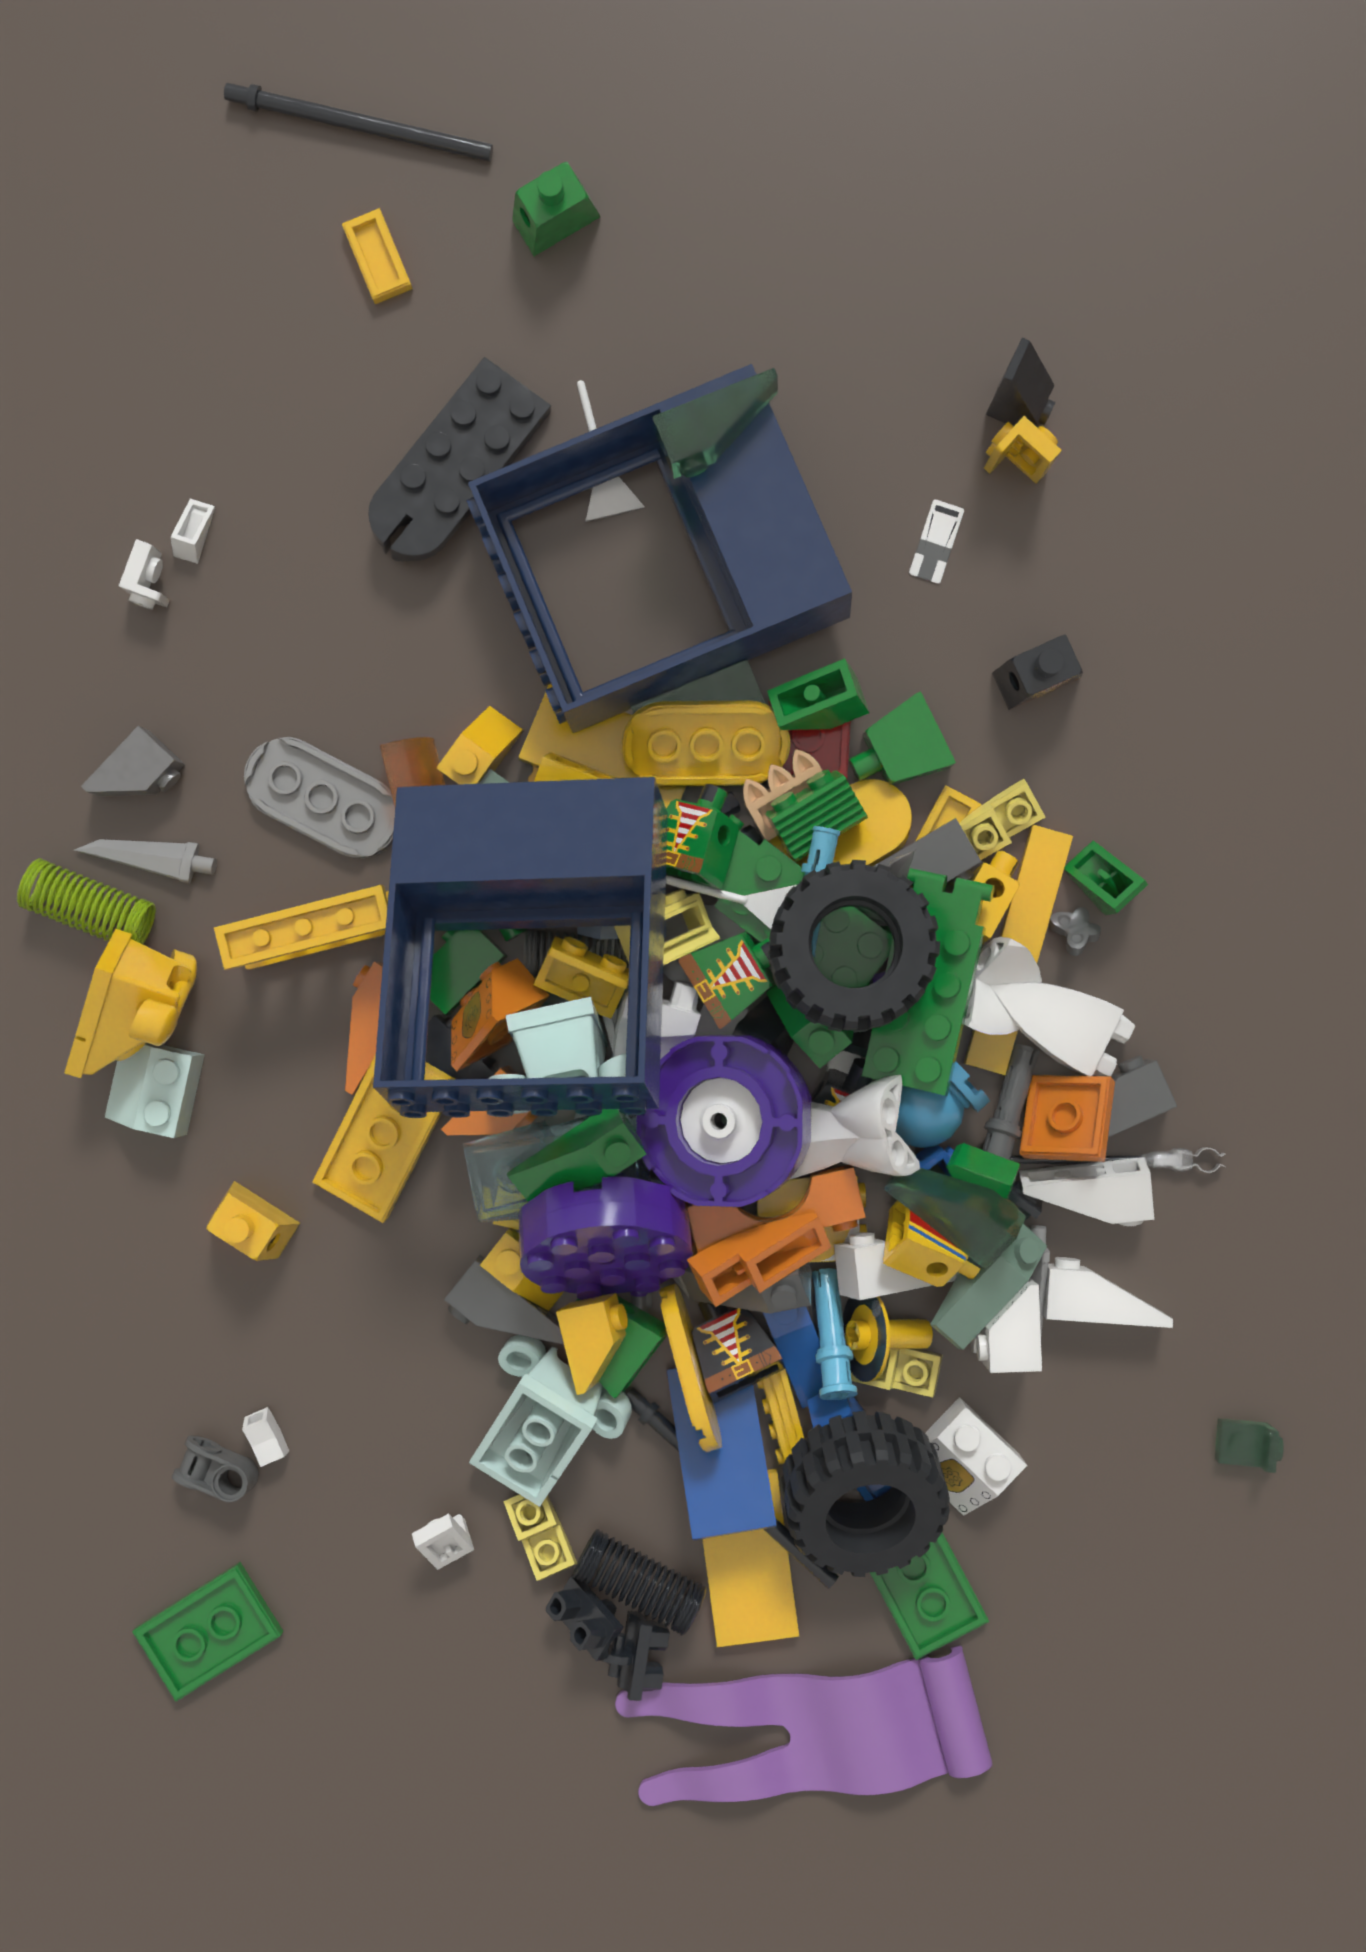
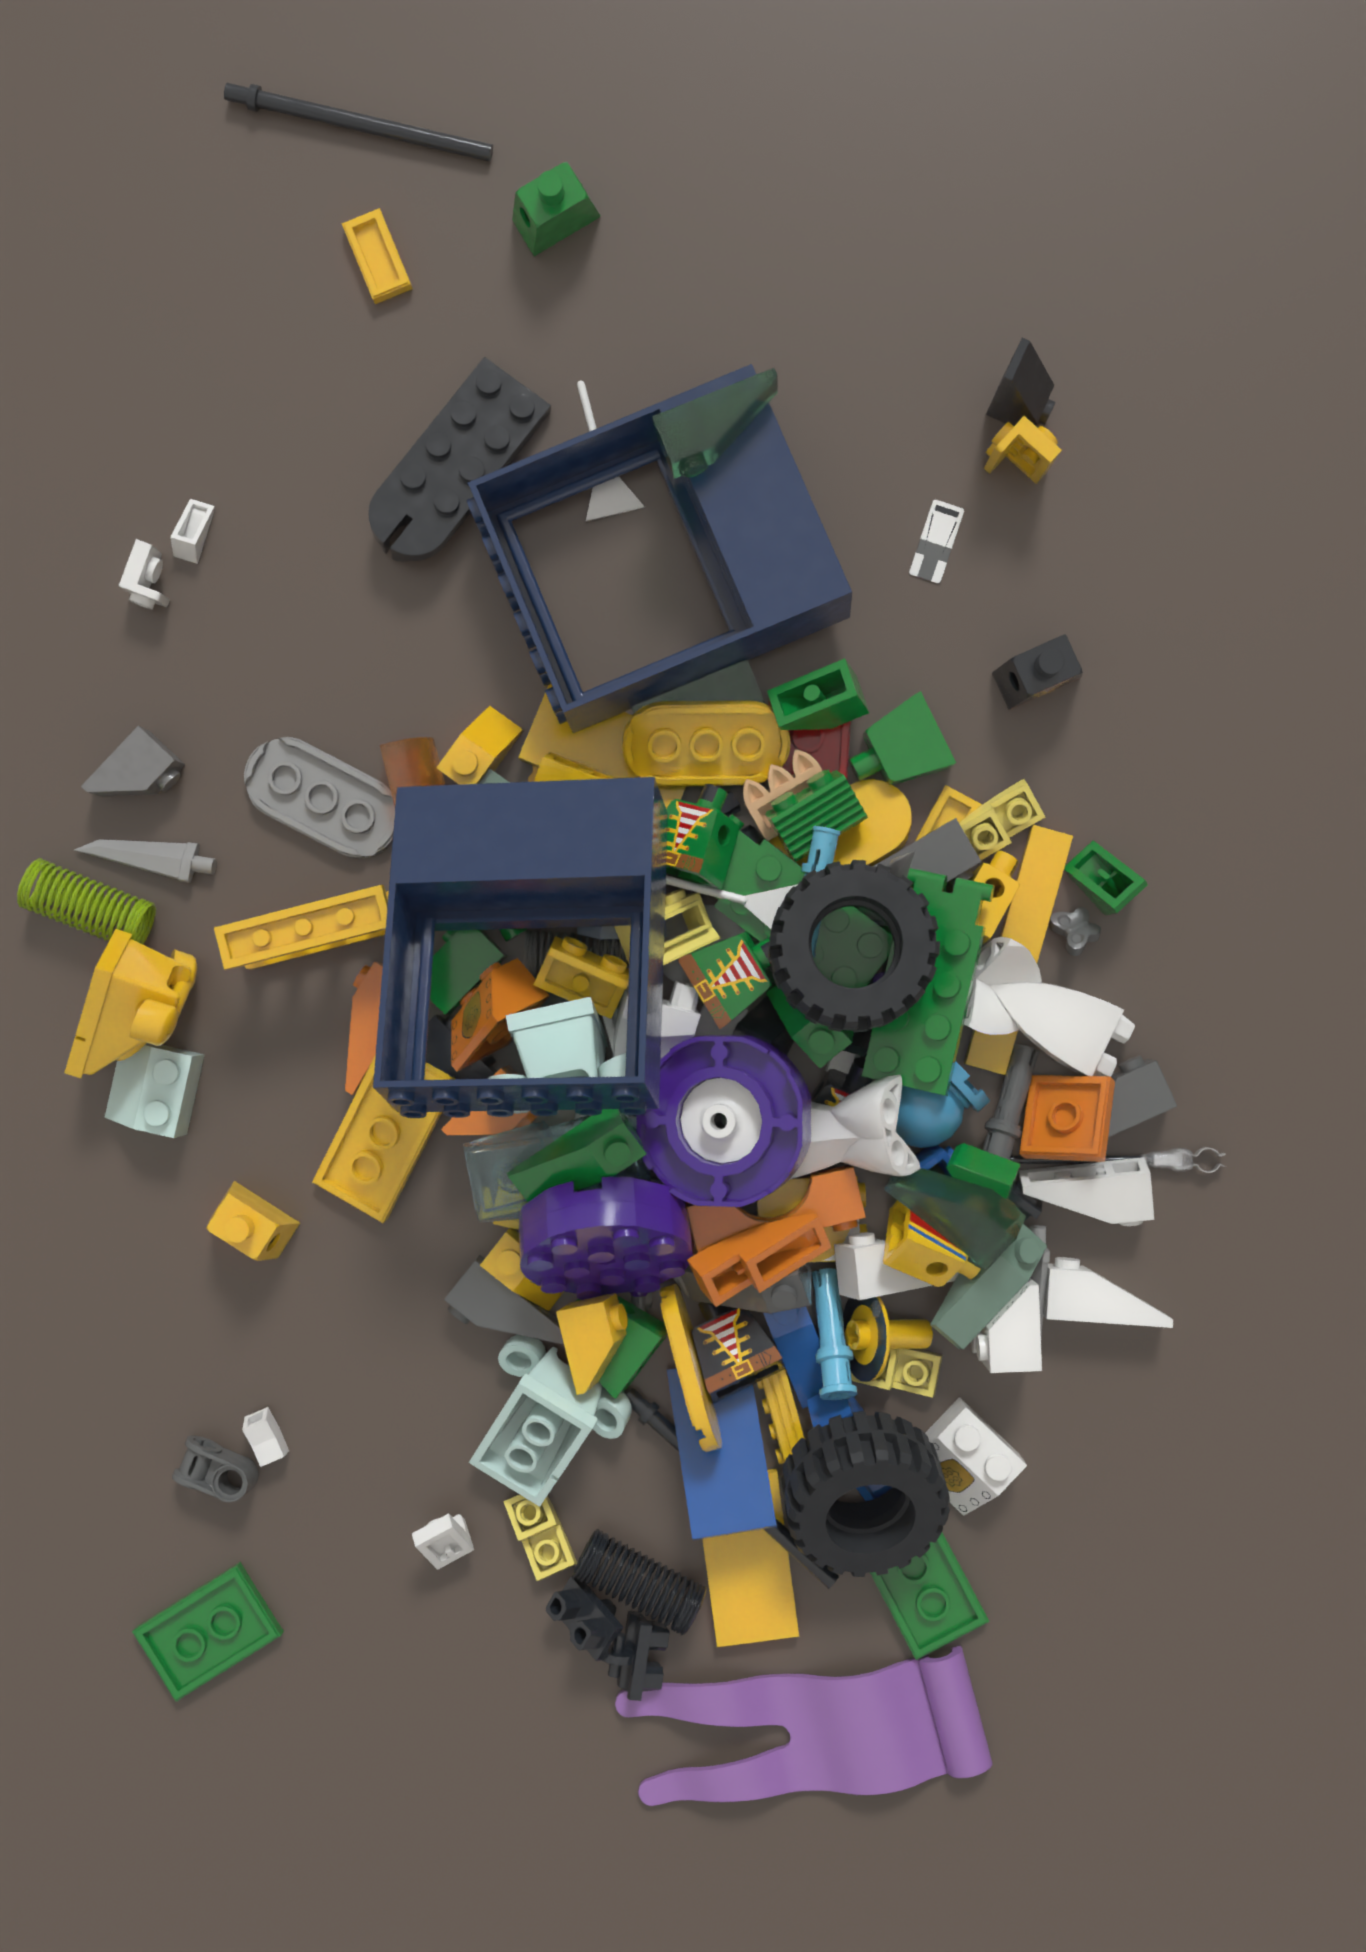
clear green bracket [1215,1418,1284,1473] -> none

